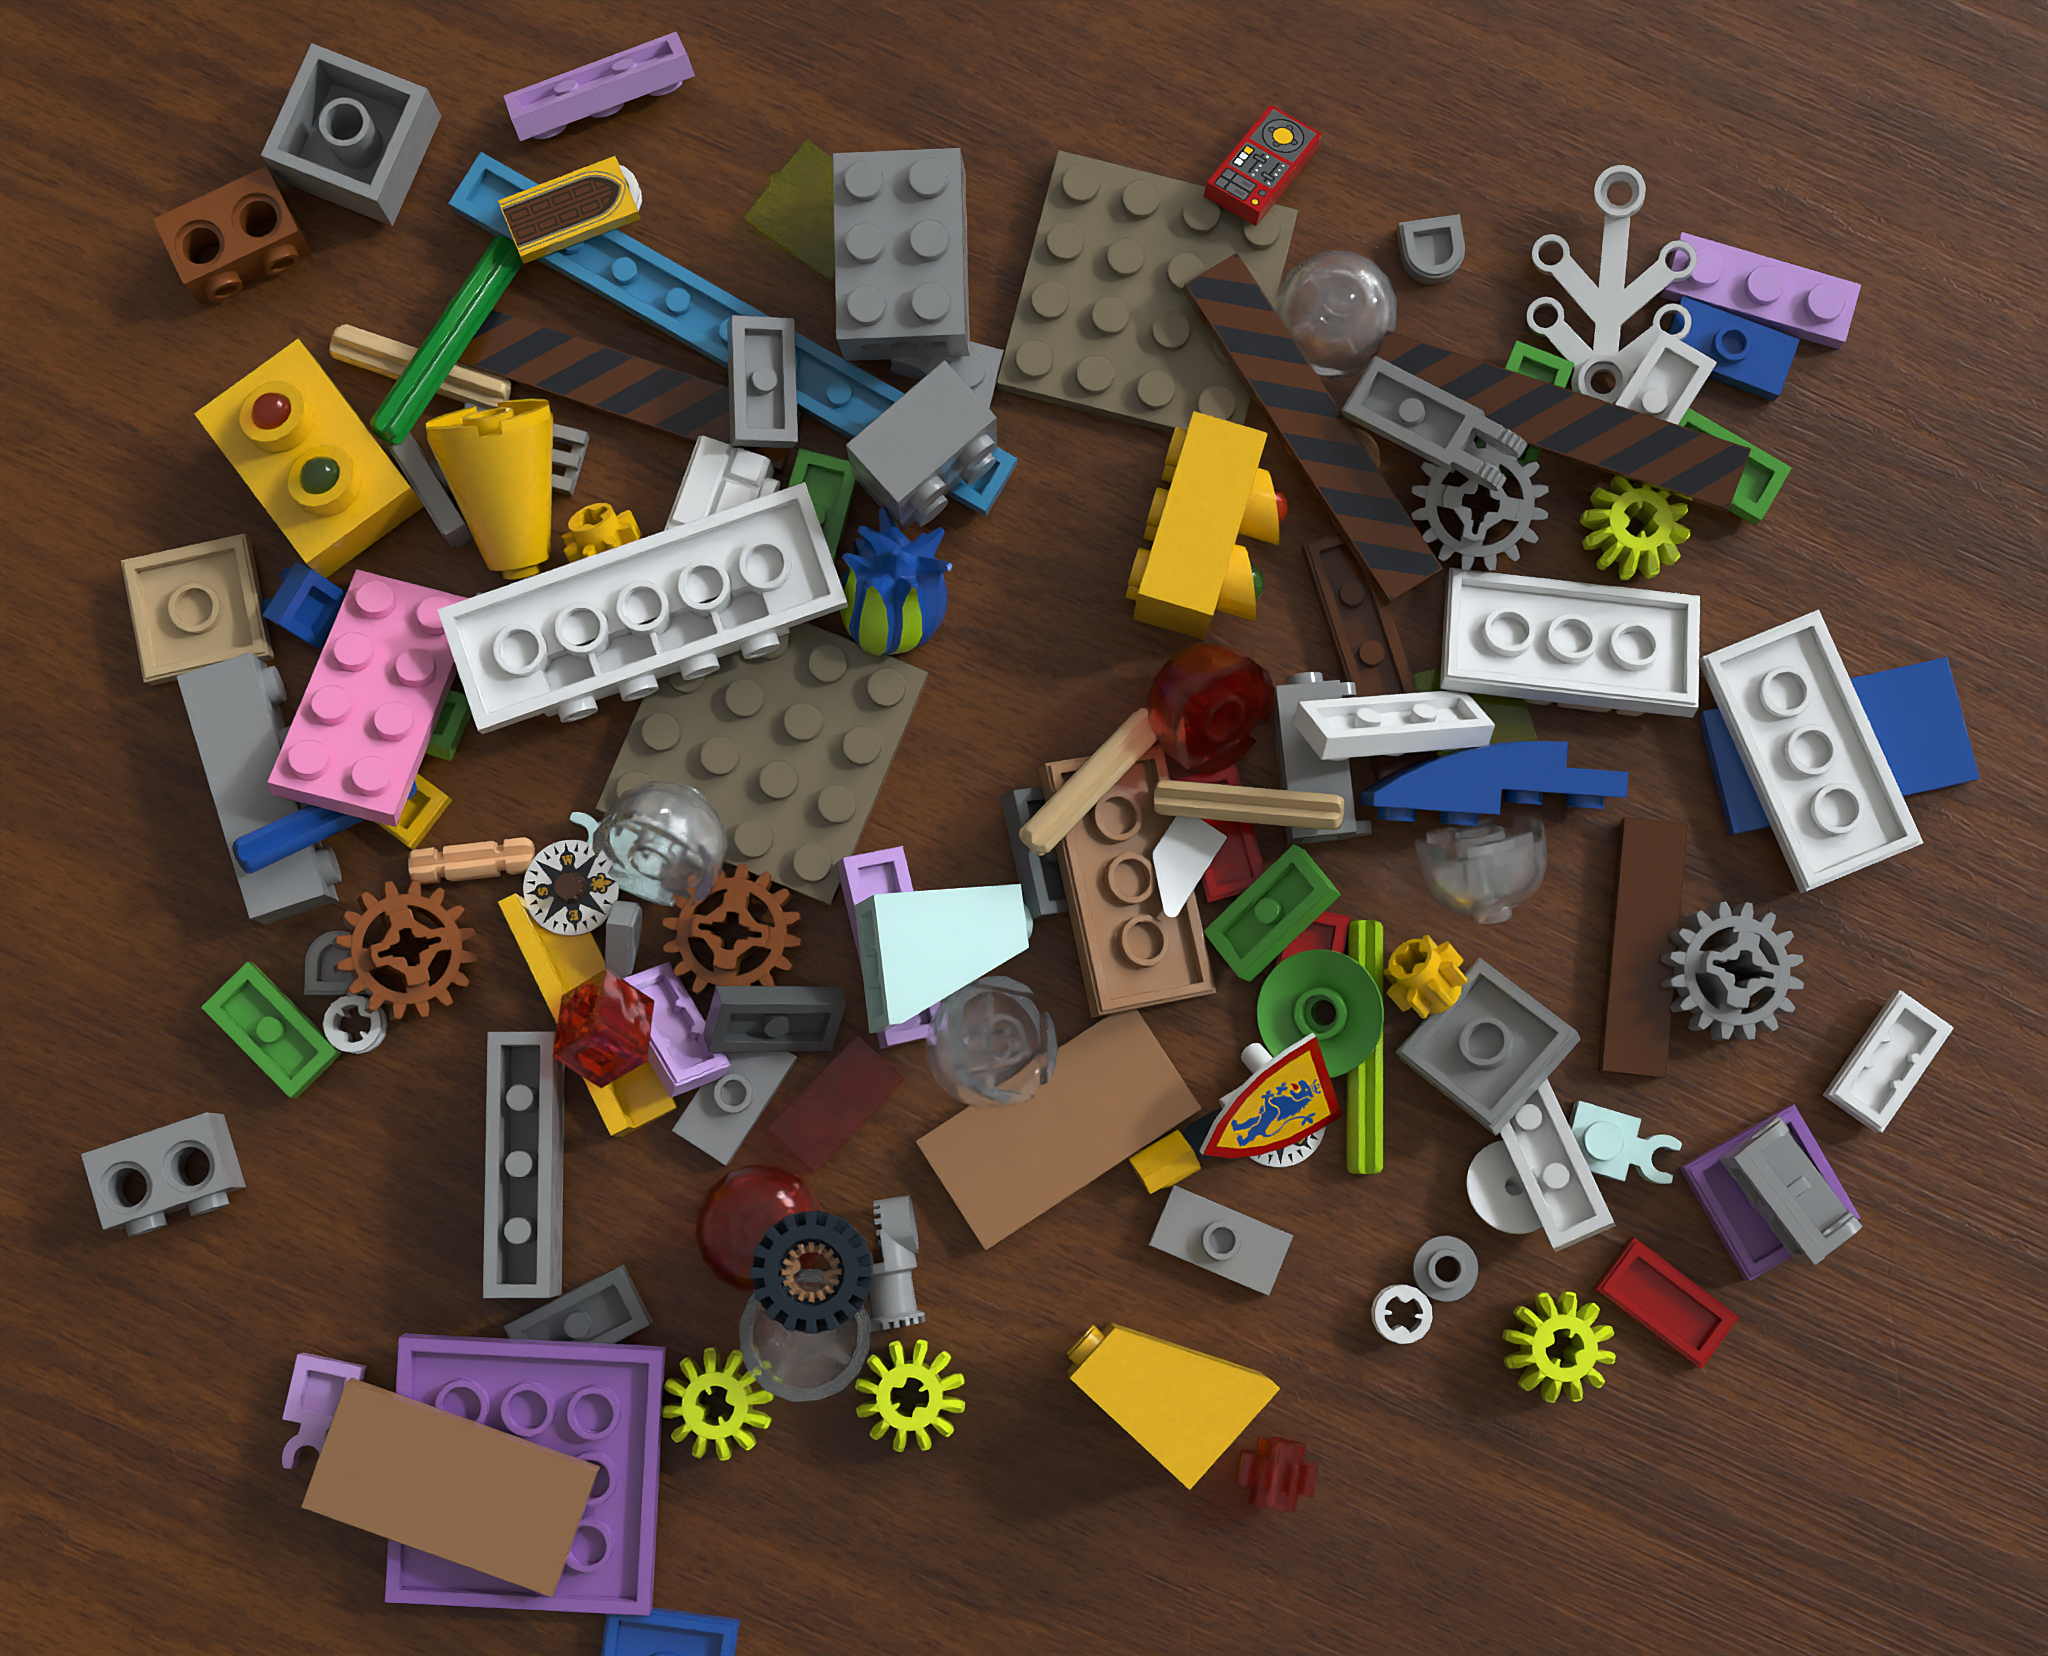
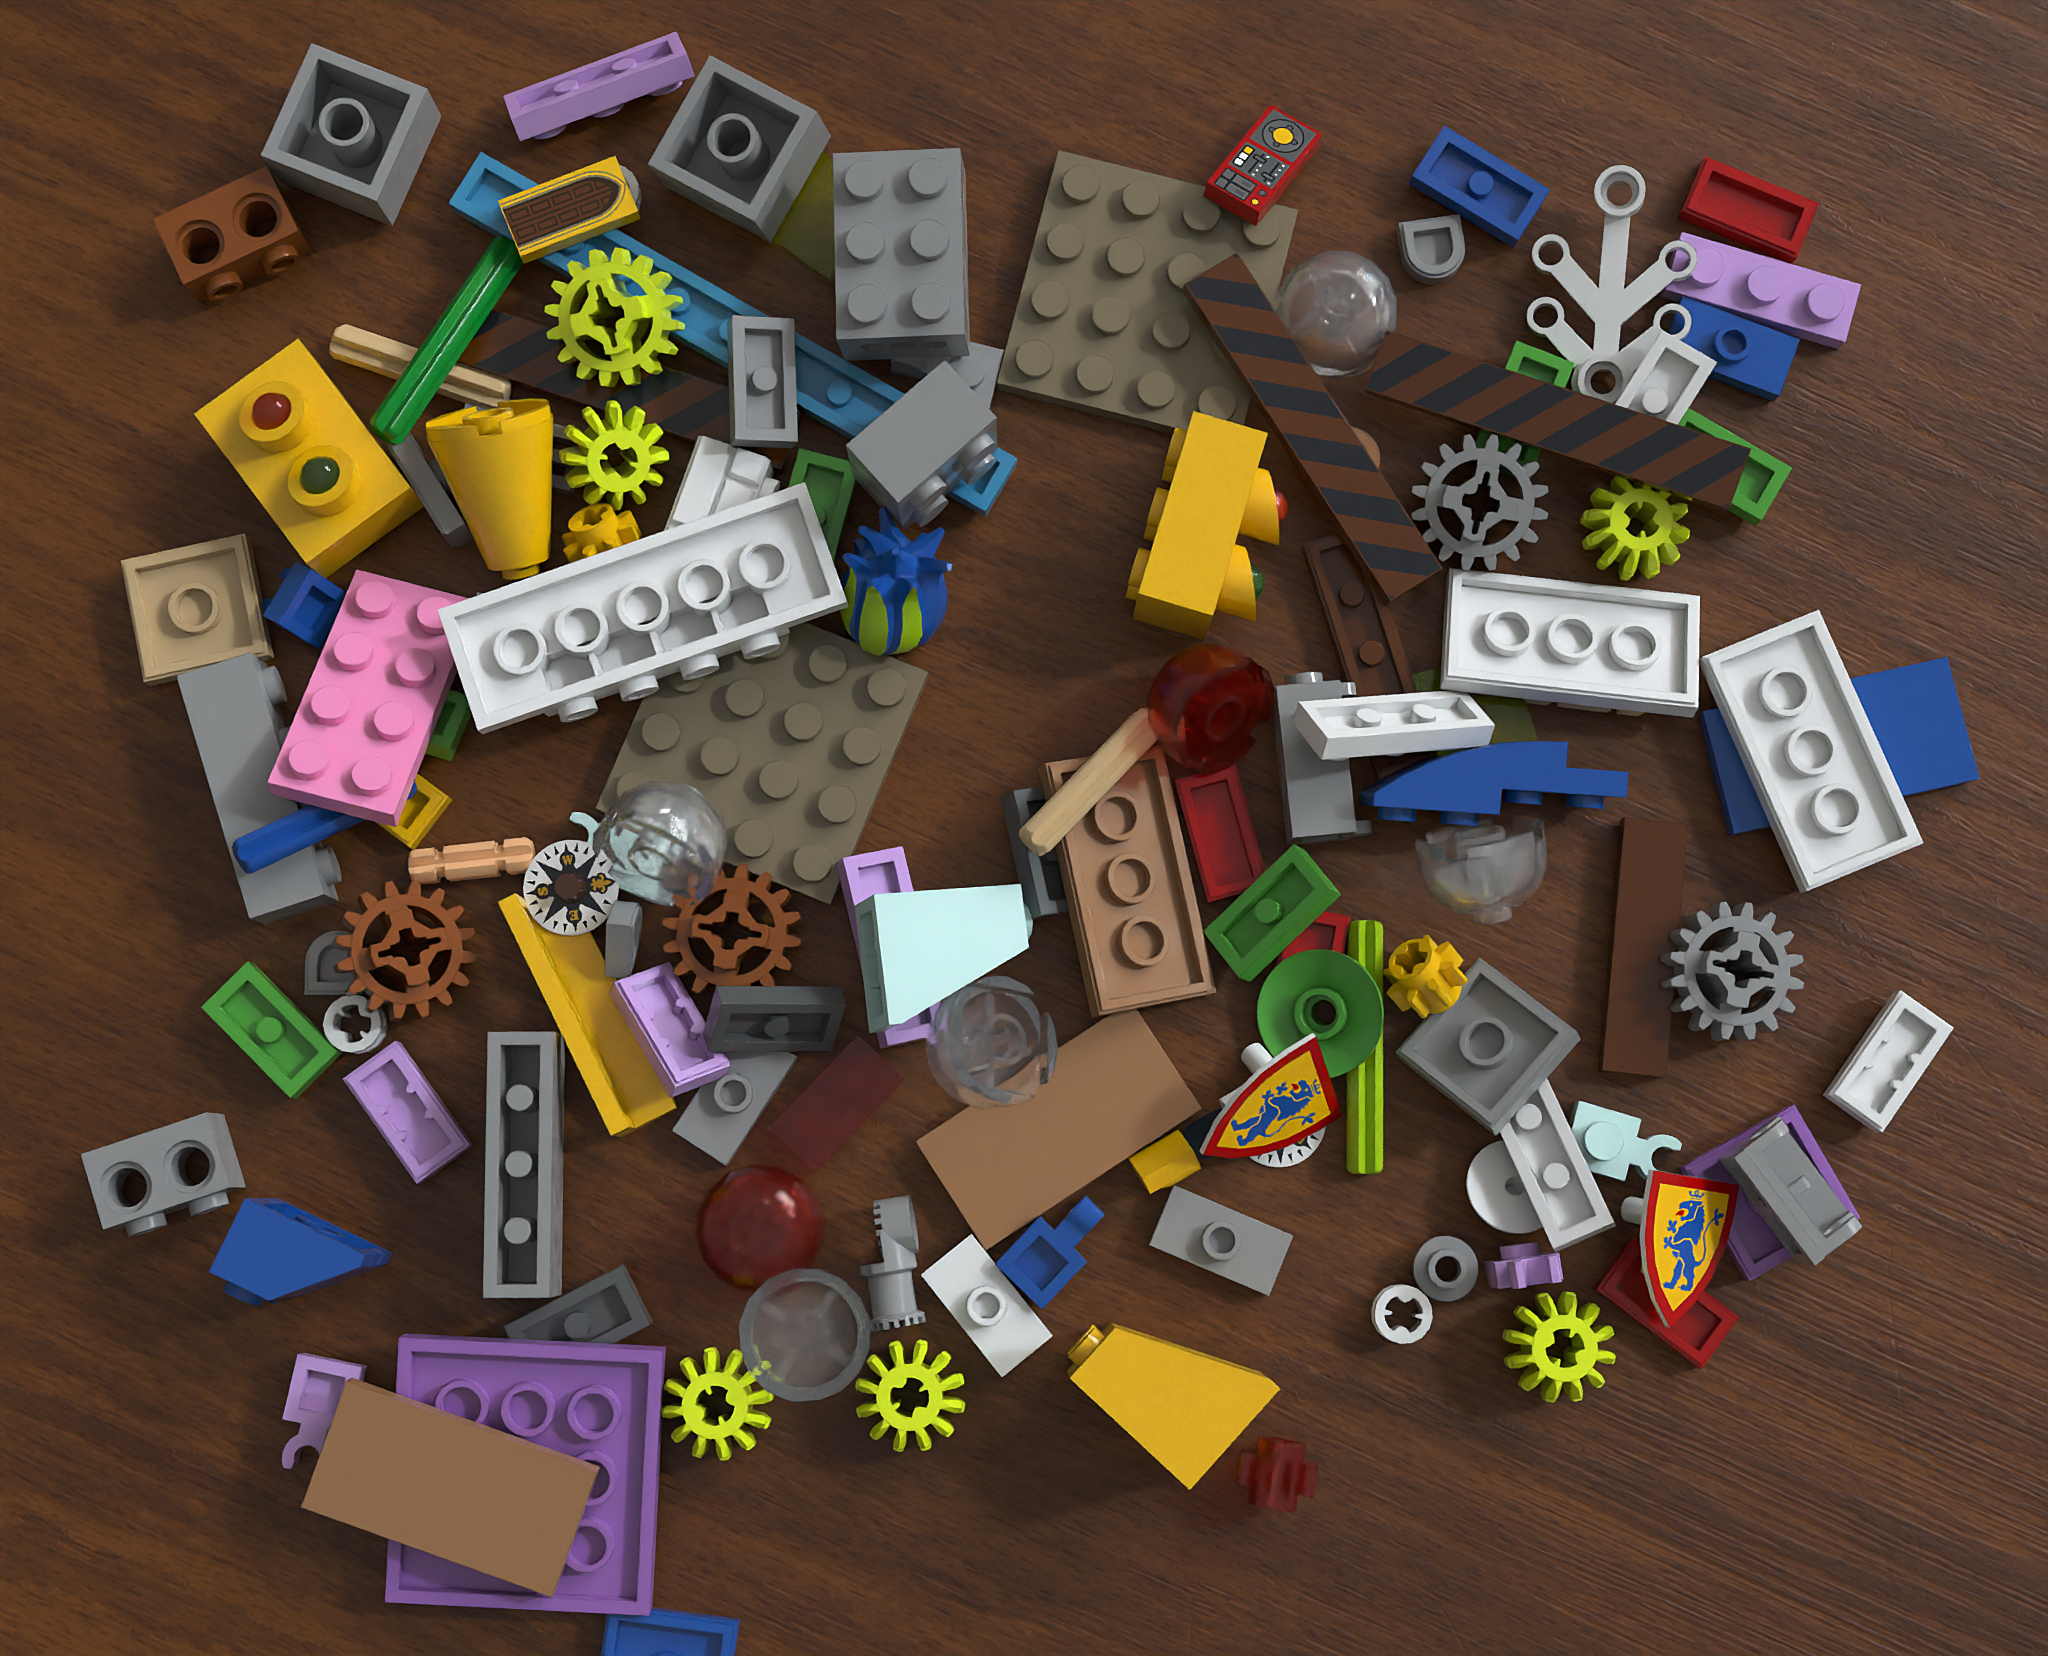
clear red brick [552,968,655,1088] -> none
black bush [750,1211,874,1334] -> none
white sticker [1153,816,1227,917] -> none
tan axle [1154,780,1345,830] -> none
light grey hinge [1342,356,1527,492] -> none
none -> blue slope [209,1198,393,1306]
none -> lavender plate [343,1041,474,1184]
none -> neon yellow gear [544,247,685,387]
none -> neon yellow gear [559,400,669,511]
none -> light grey brick [648,55,831,243]
none -> white plate [921,1234,1053,1377]
none -> blue plate [995,1195,1104,1309]
none -> blue plate [1409,125,1550,248]
none -> lavender plate [1484,1241,1564,1289]
none -> shield [1621,1169,1739,1328]
none -> red tile [1677,156,1819,264]

